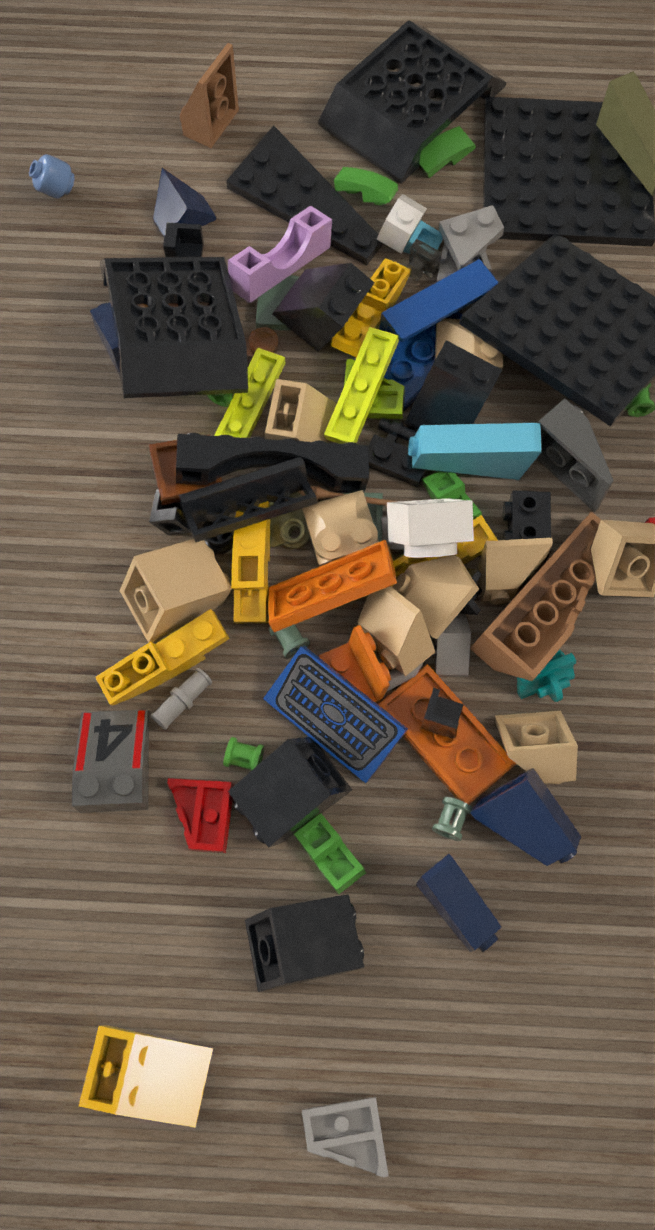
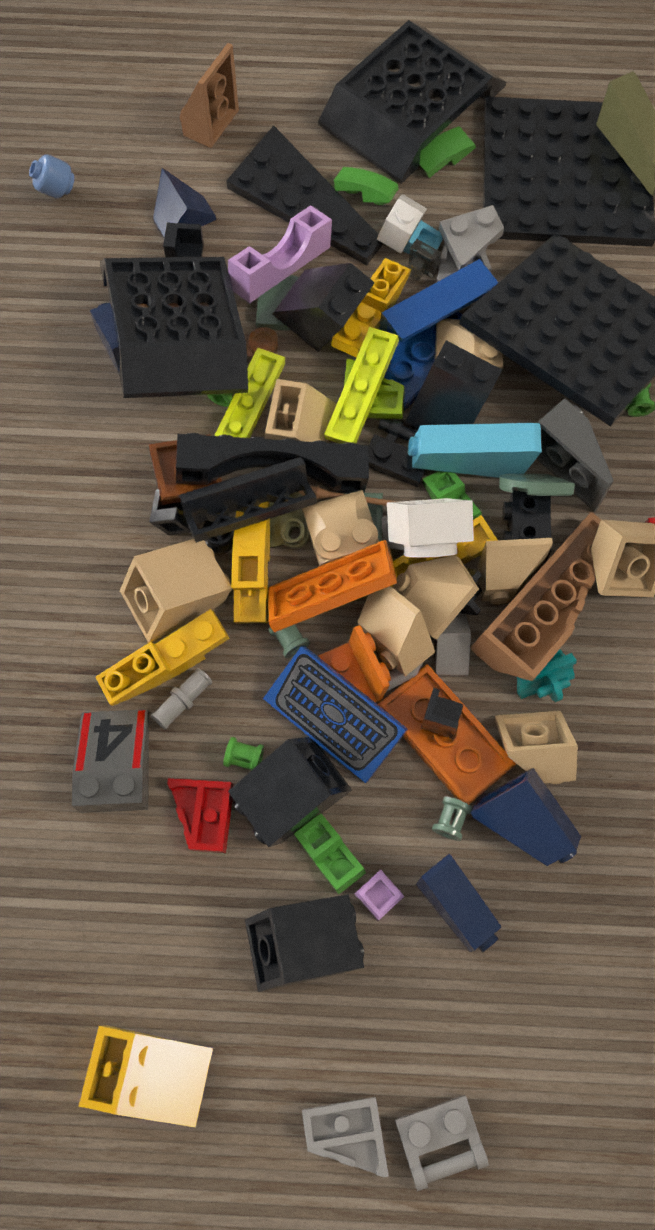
none -> lavender tile [355,870,404,921]
none -> light grey plate [395,1095,489,1192]
none -> sand green tile [499,473,575,496]

